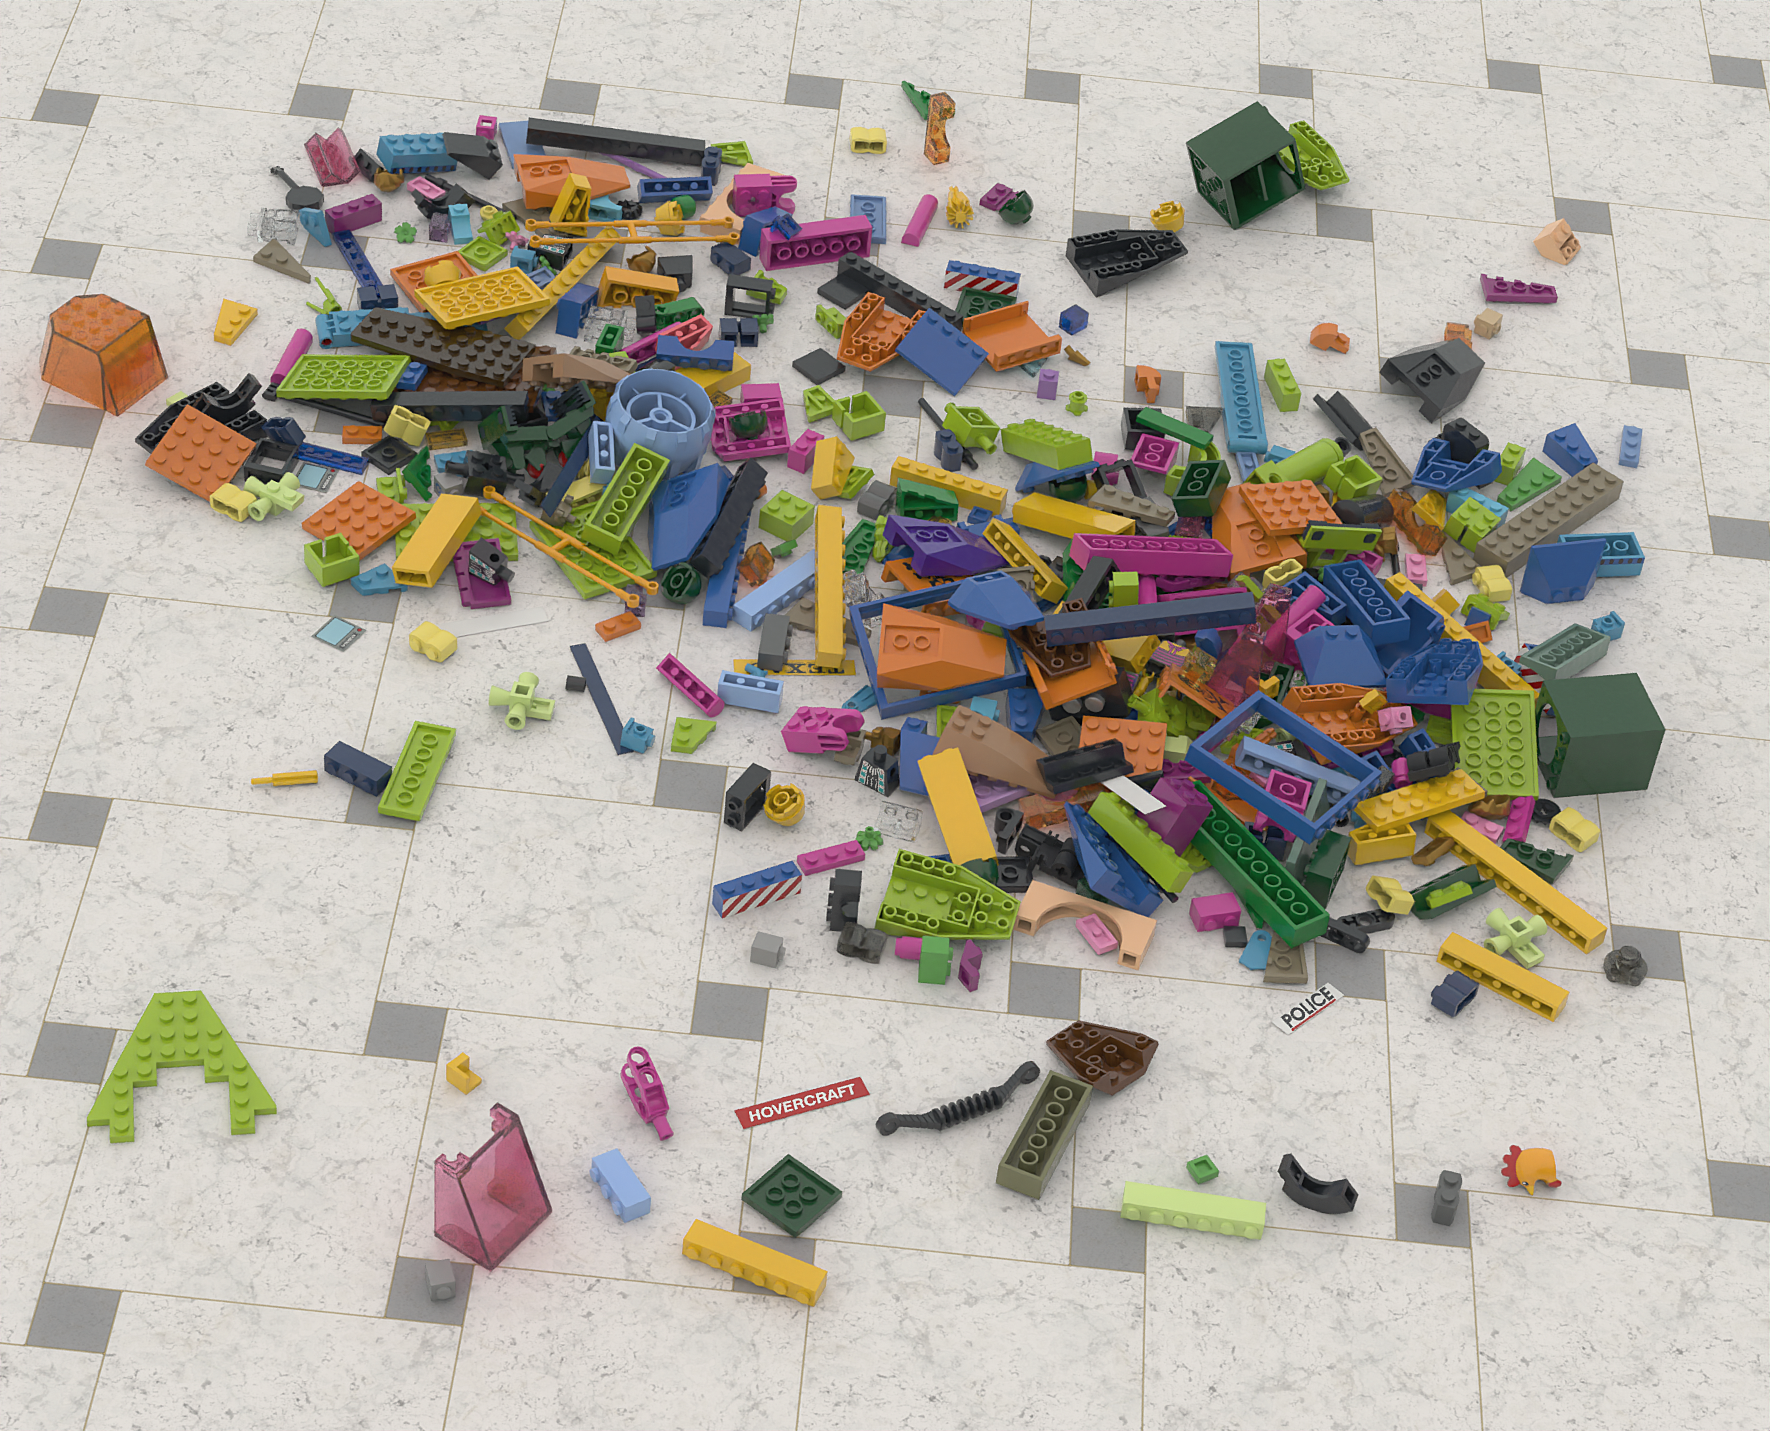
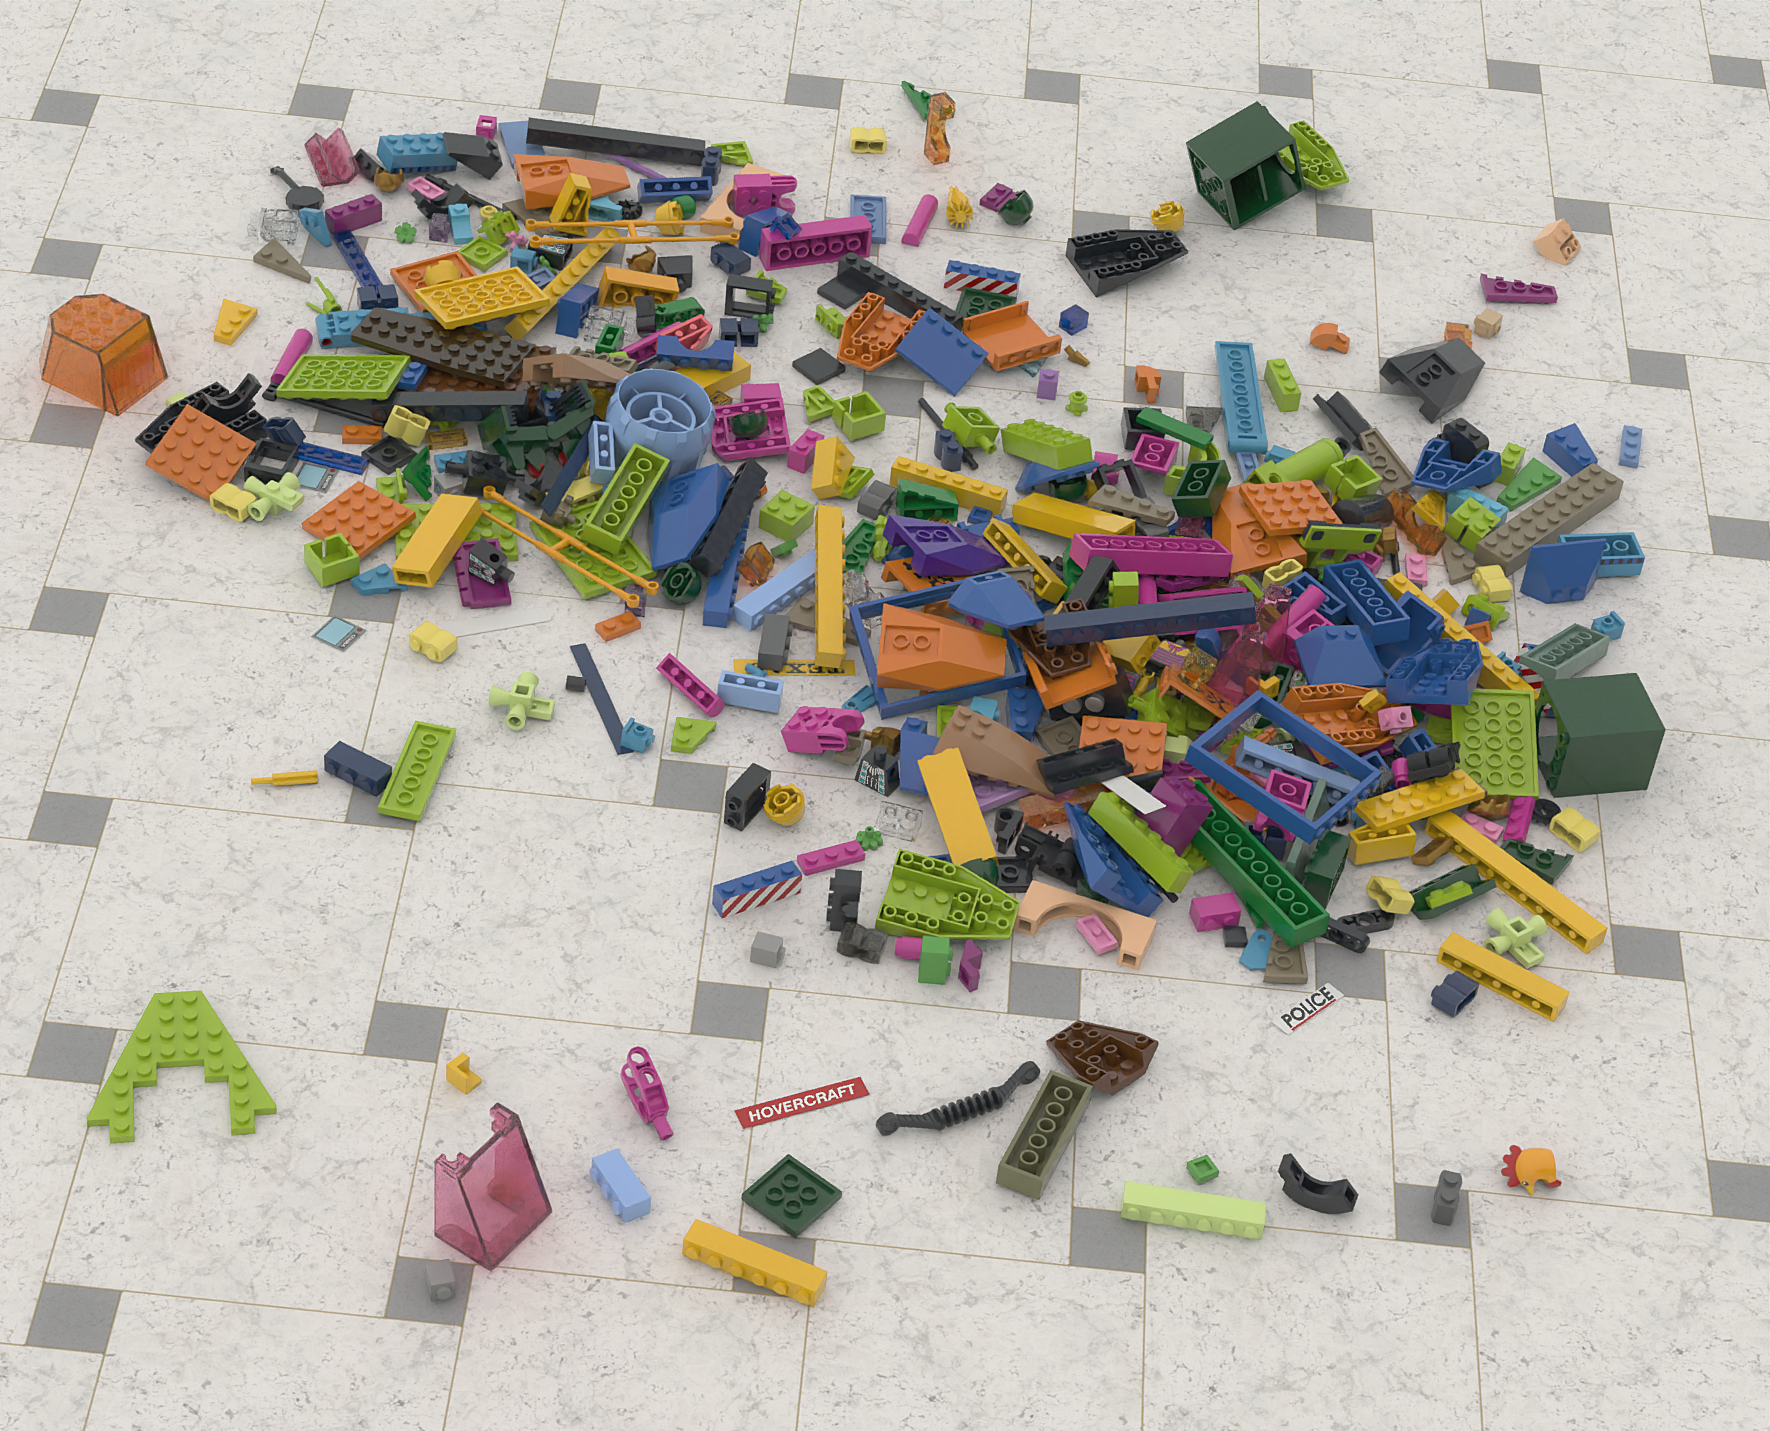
clear smoke plate [1603,945,1648,986] -> none

